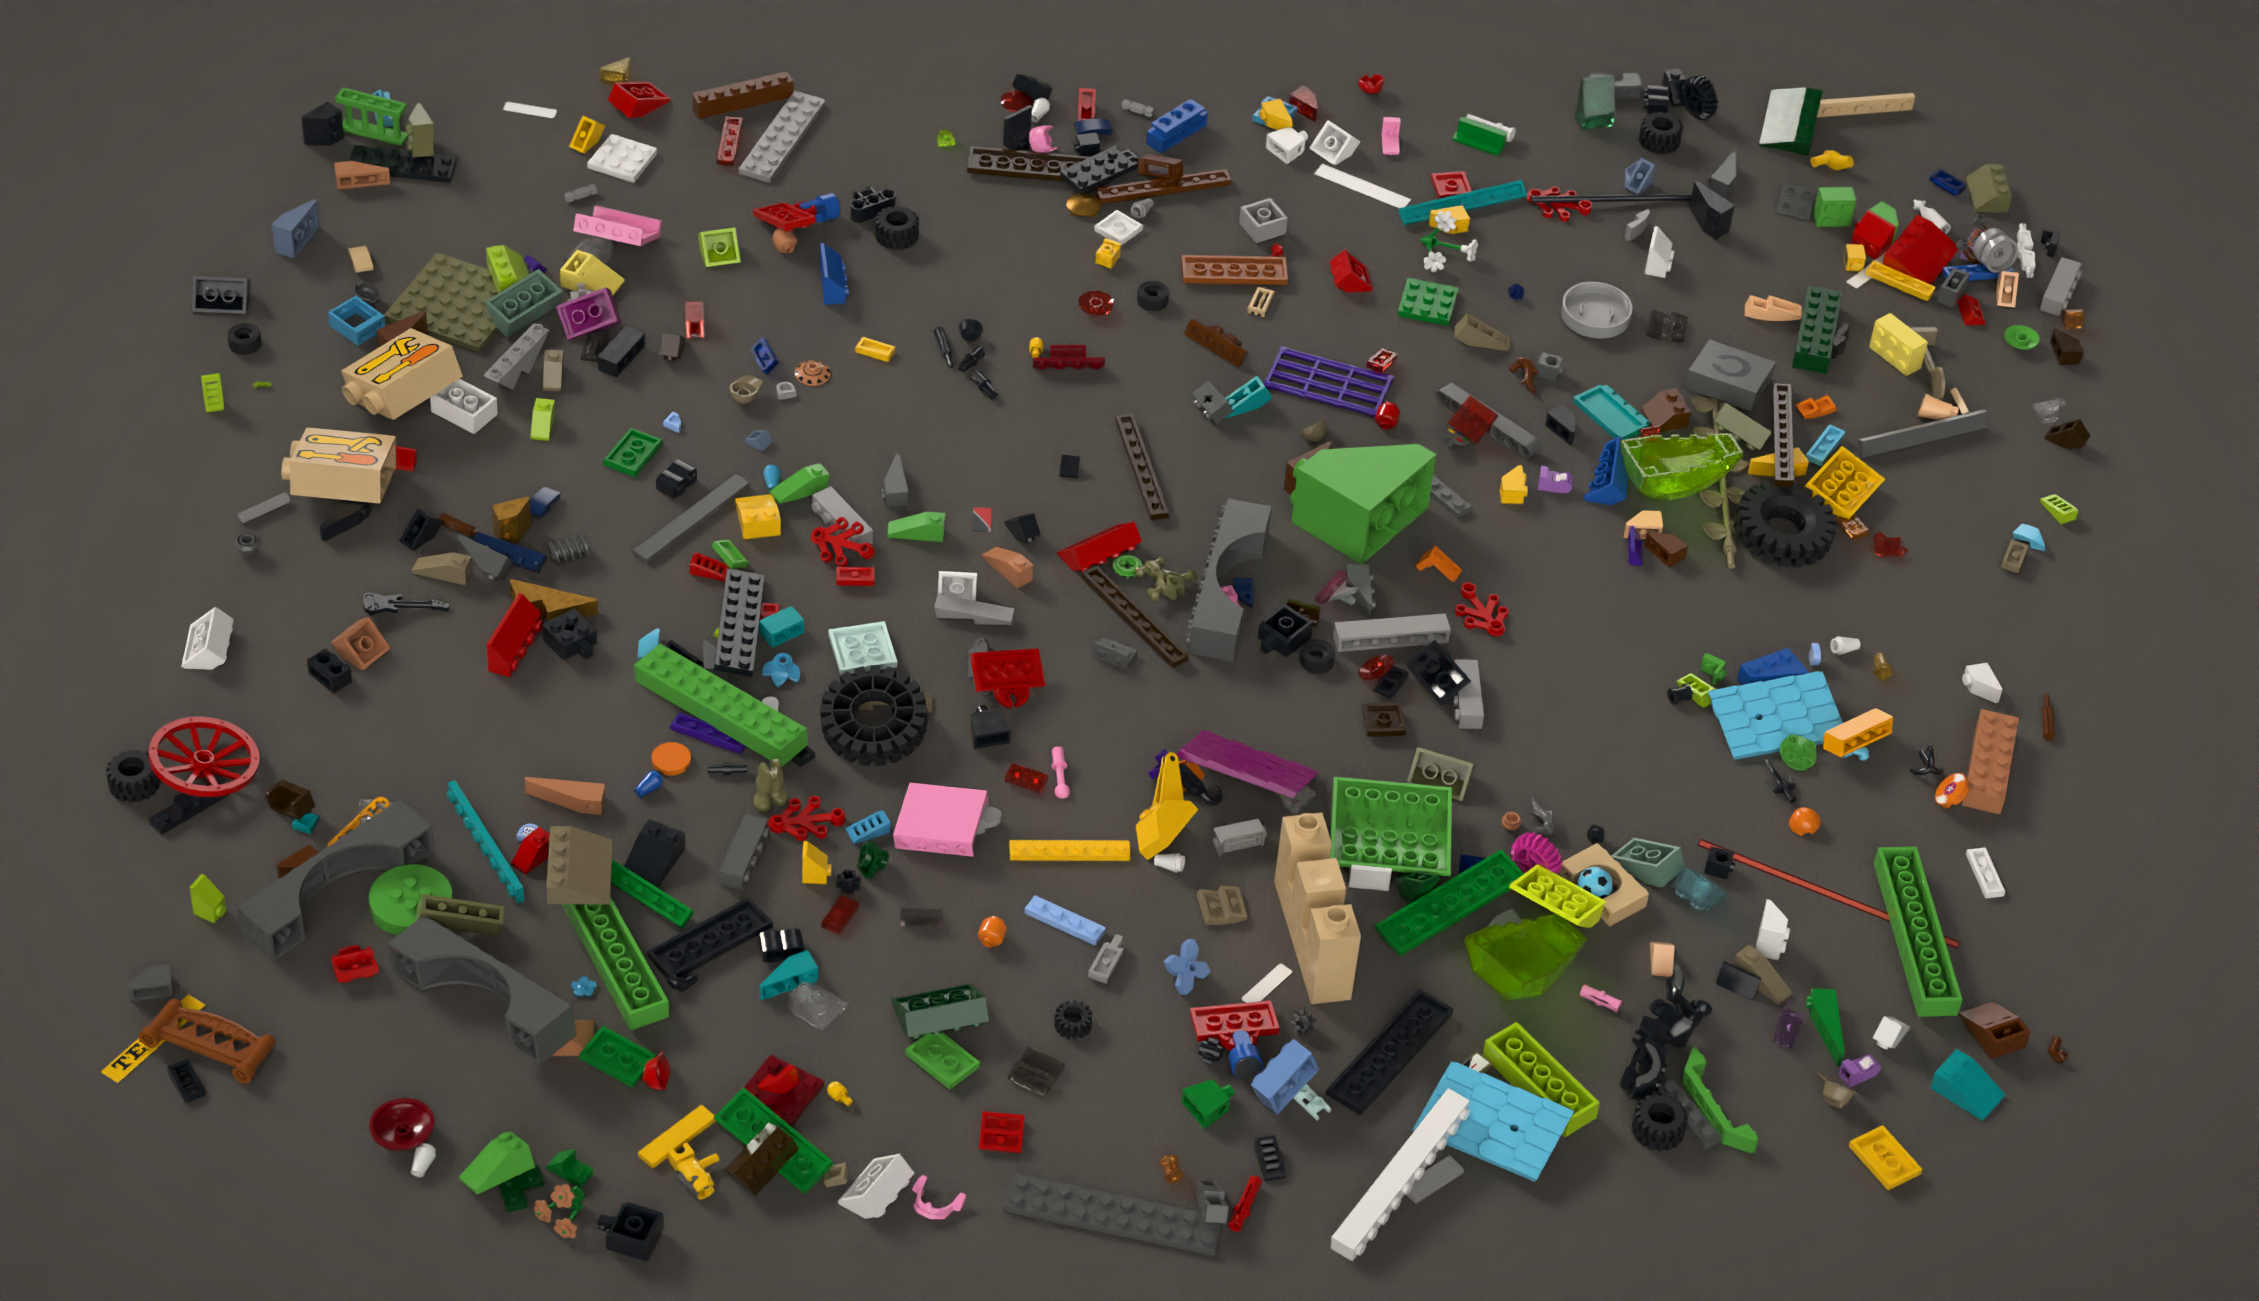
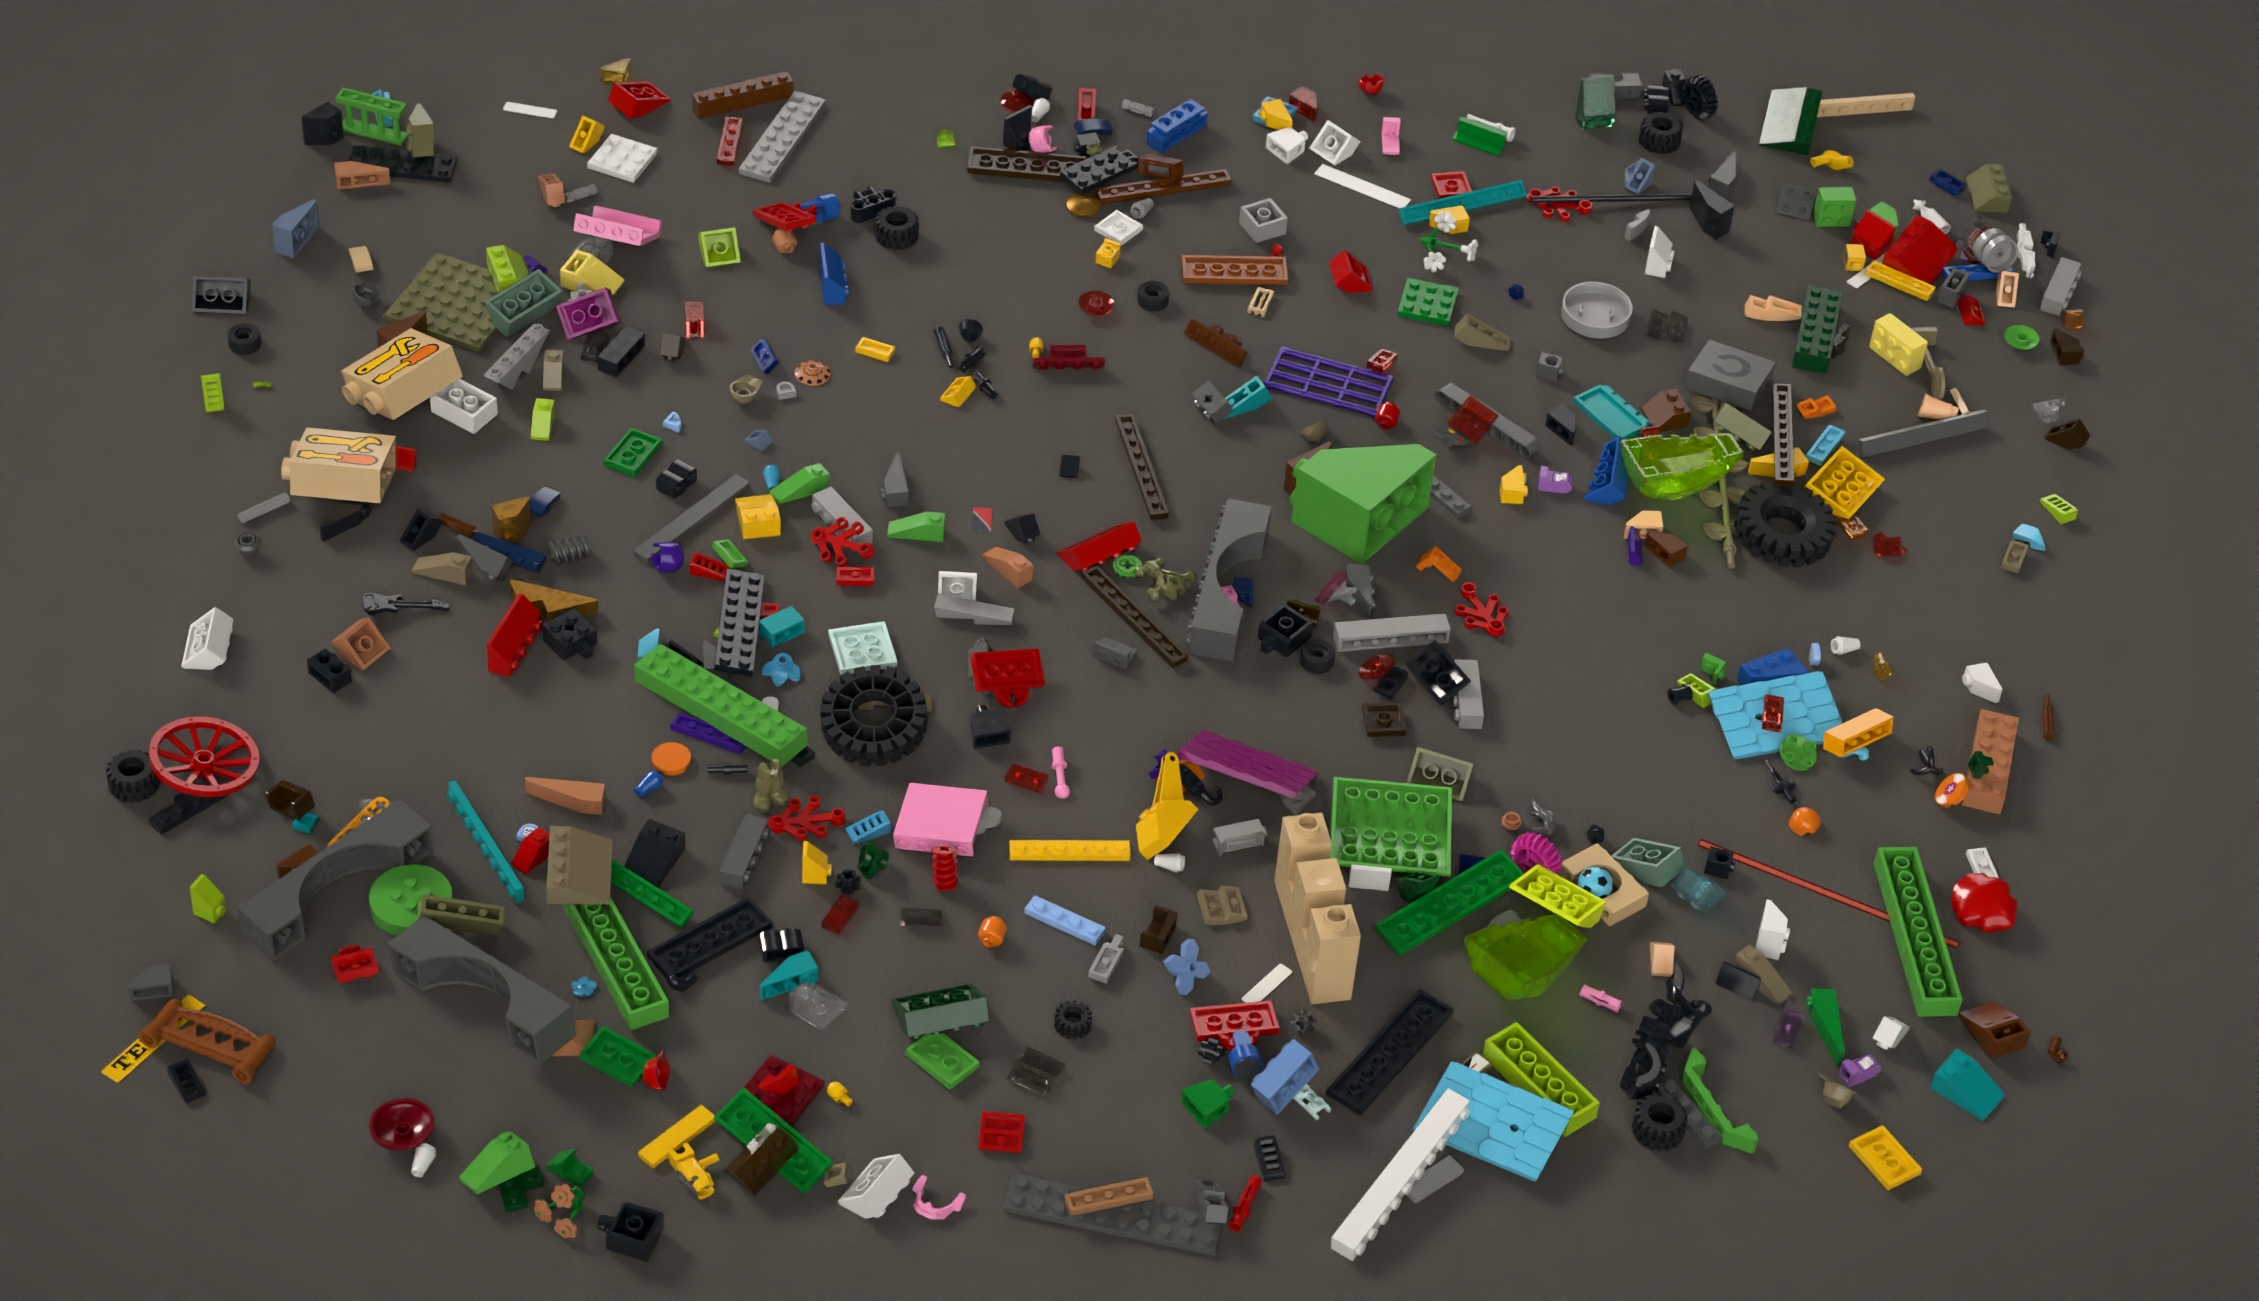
dark azure window [328,296,385,346] -> none
clear orange bush [1160,1154,1184,1183] -> none
reddish brown piece [1509,357,1539,394] -> none
none -> nougat slope [537,173,565,207]
none -> dark purple helmet [651,542,684,573]
none -> red piece [932,846,958,891]
none -> yellow slope [940,376,976,407]
none -> medium nougat plate [1064,1177,1153,1216]
none -> olive plate [1086,143,1102,157]
none -> dark brown panel [1139,905,1178,954]
none -> clear red slope [1761,694,1784,733]
none -> red piece [1951,873,2018,933]
none -> dark green tile [1967,751,1994,779]

